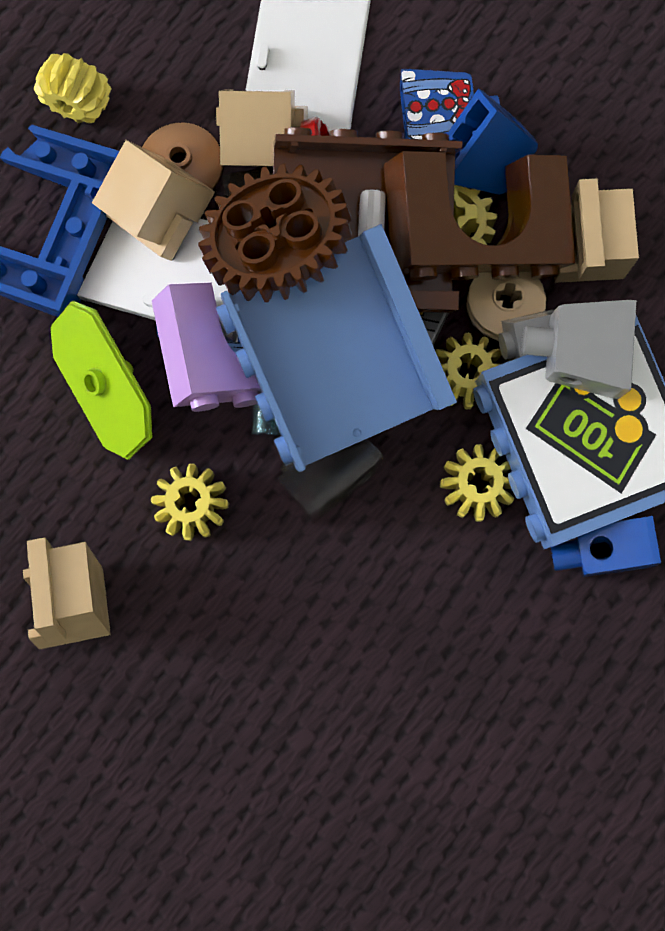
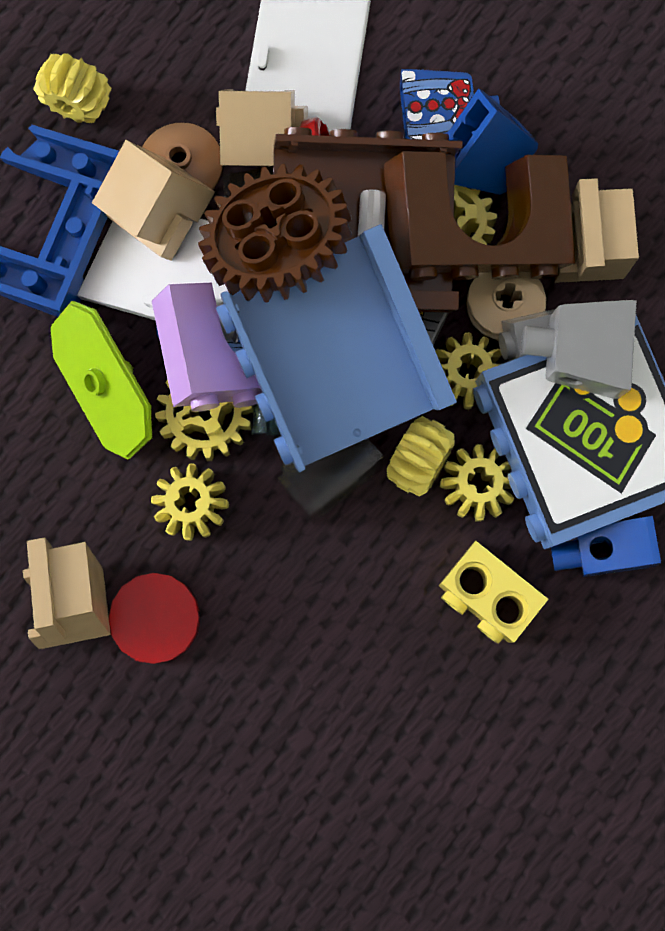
none -> red tile [109,573,200,664]
none -> light yellow gear [155,380,253,461]
none -> light yellow gear [387,416,455,497]
none -> light yellow brick [439,541,548,644]

